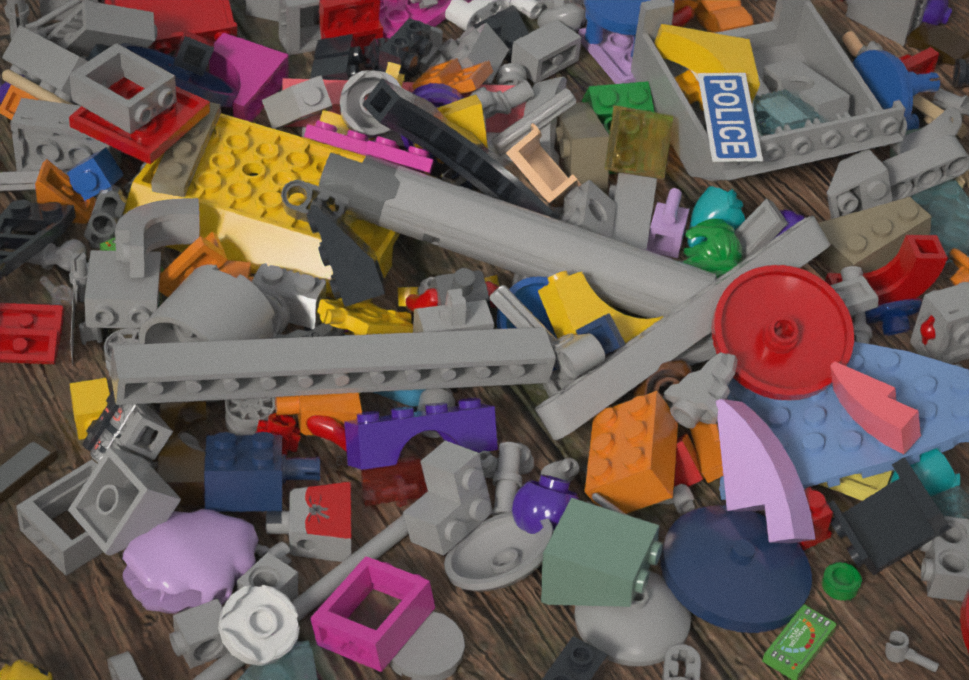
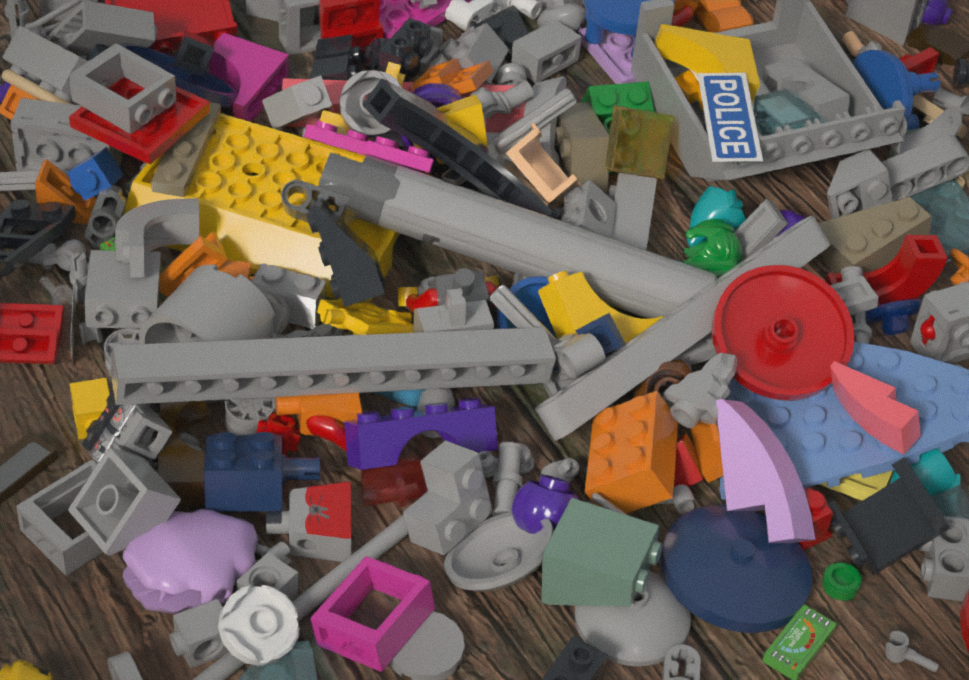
lavender brick [646,188,689,258] -> none

